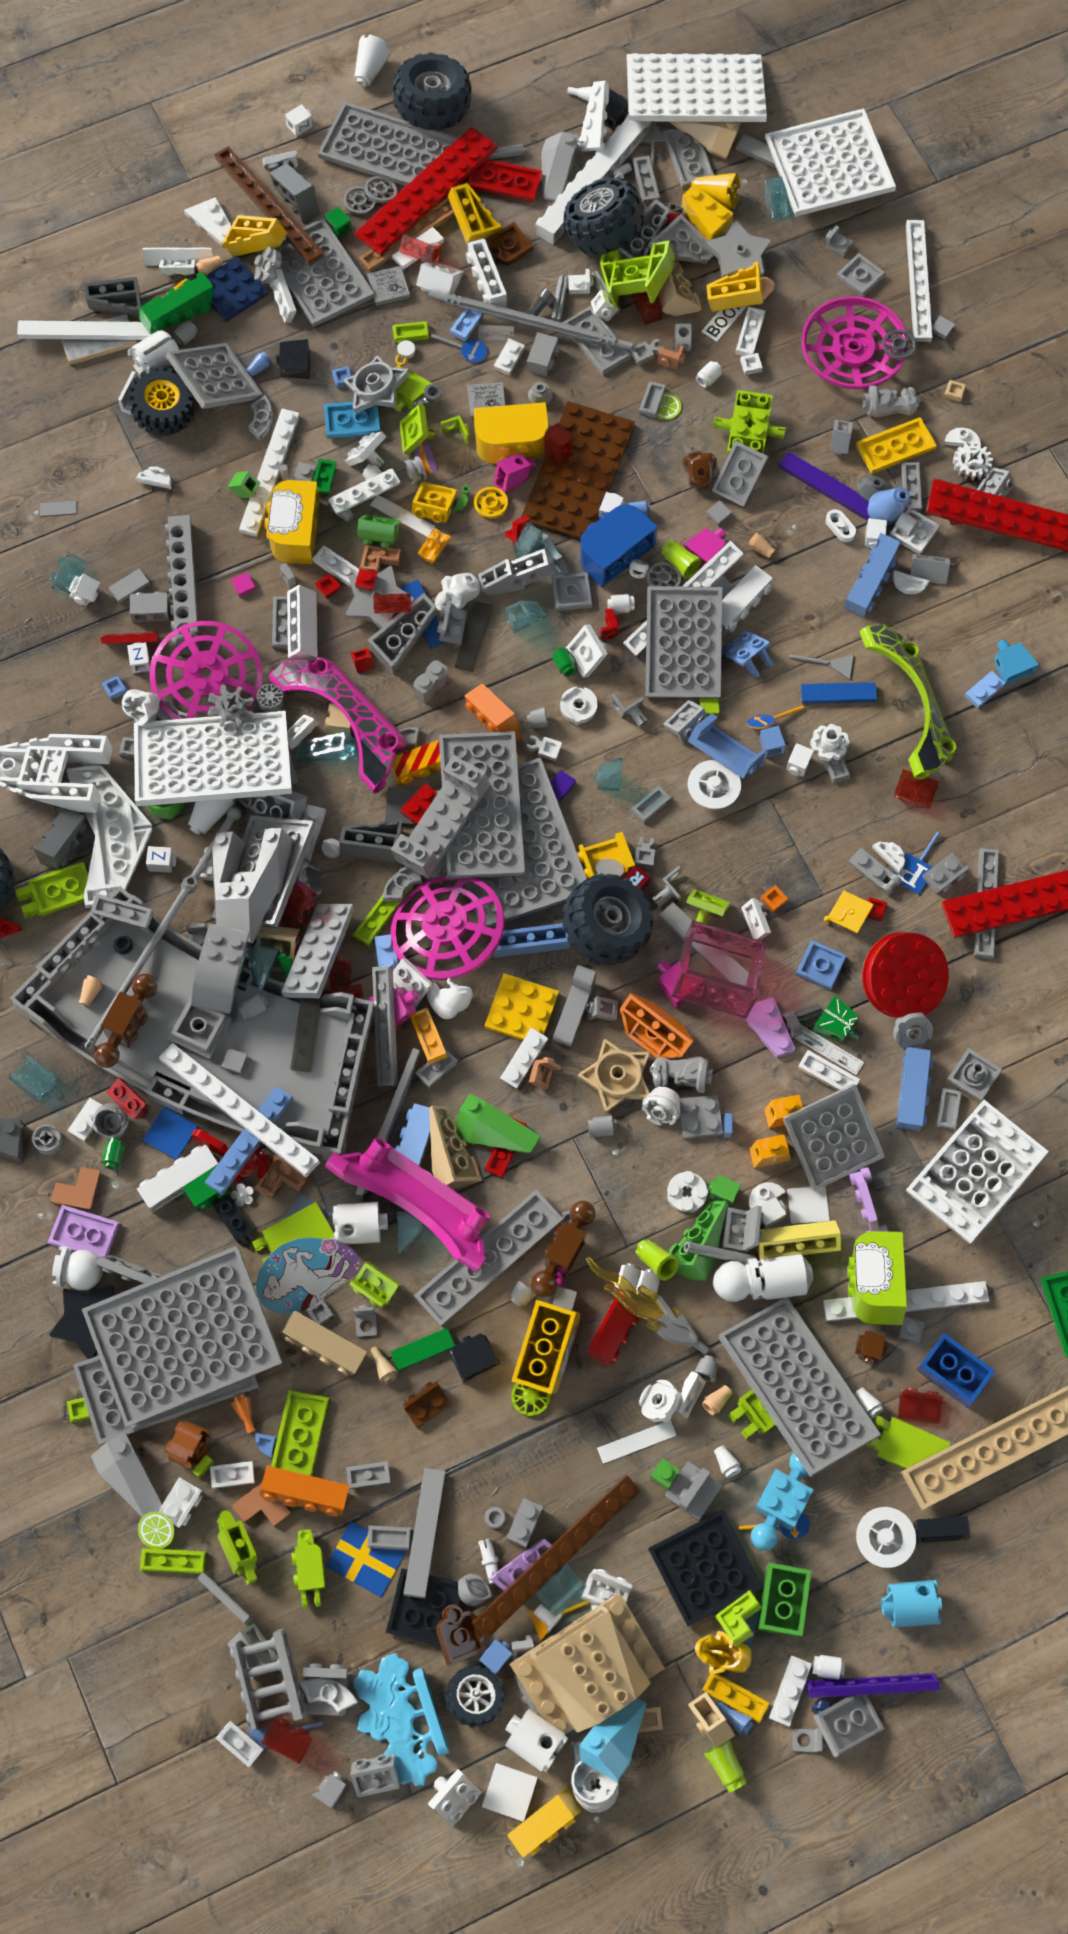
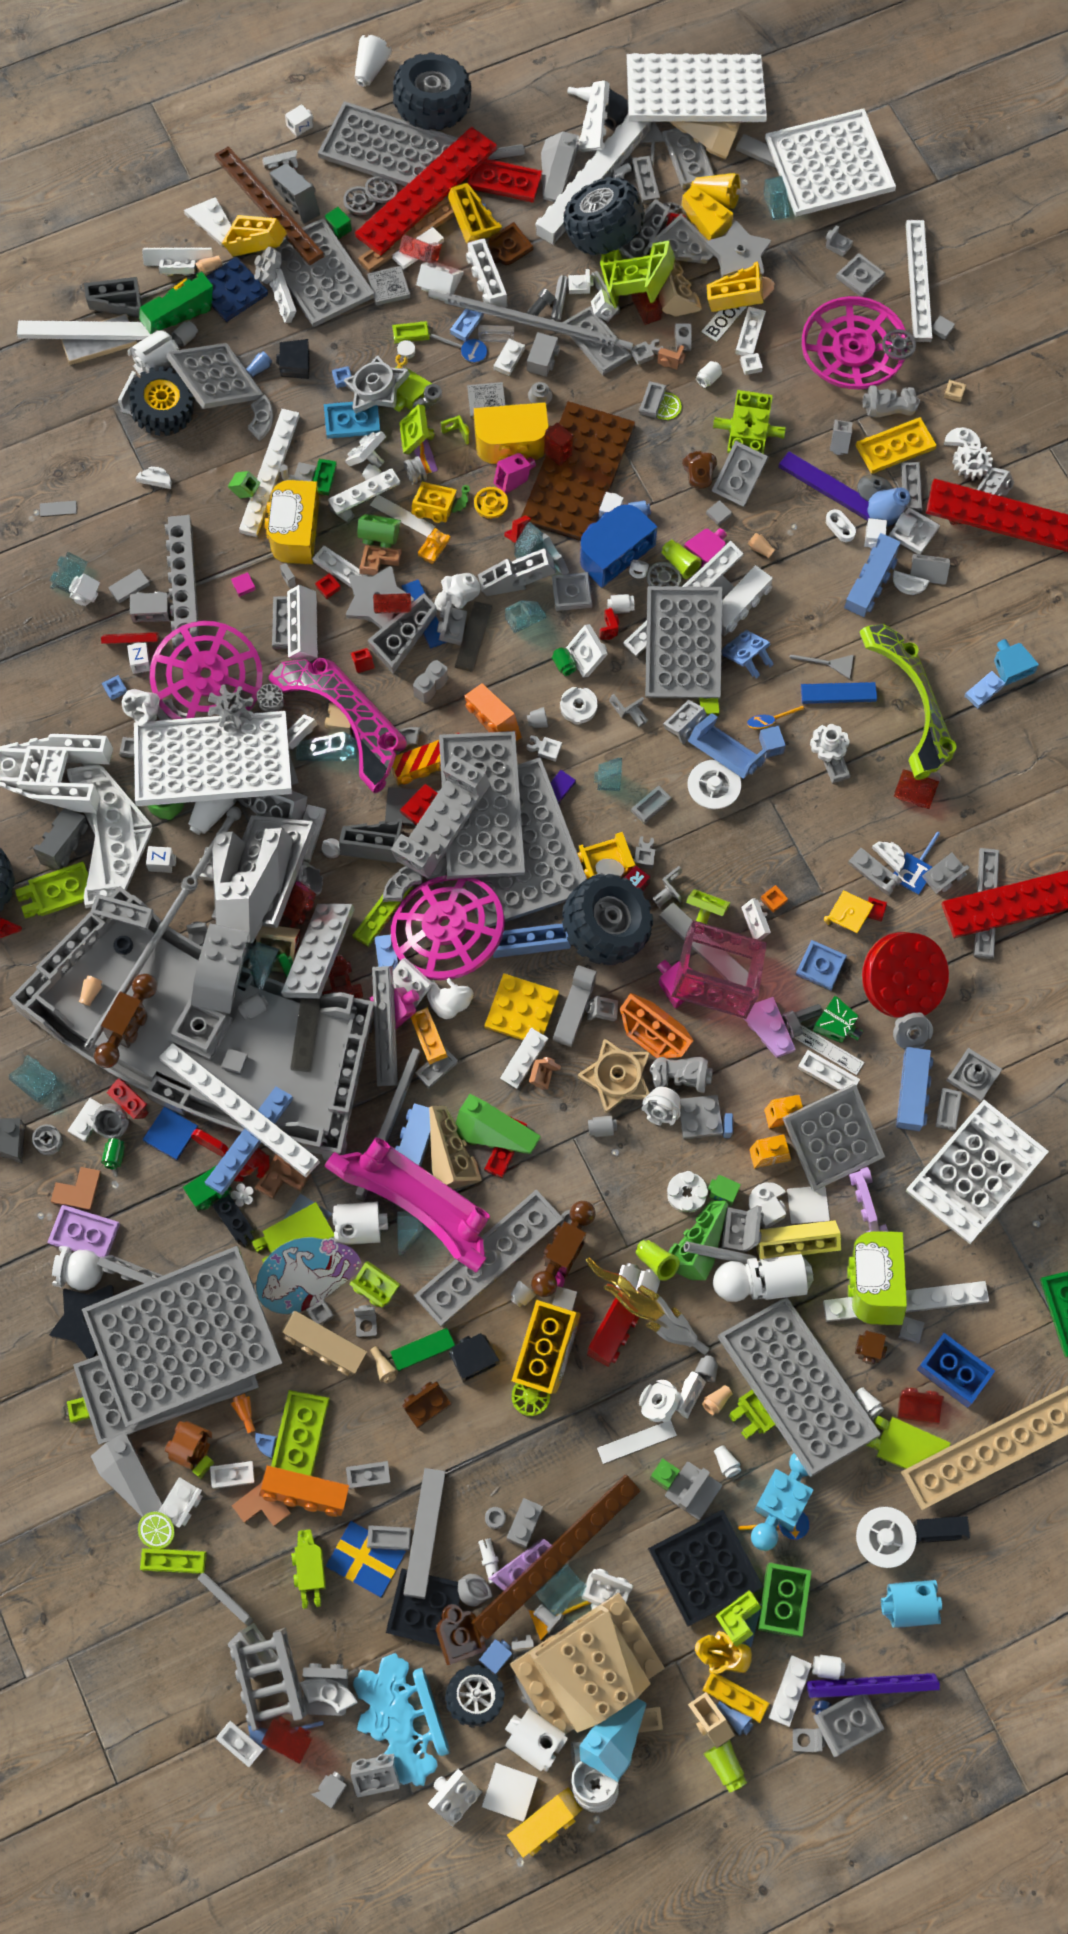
white brick [137,1144,218,1213] -> none
lime hinge [217,1510,257,1585] -> none
red plate [355,569,378,591] -> none
white brick [786,743,814,777] -> none

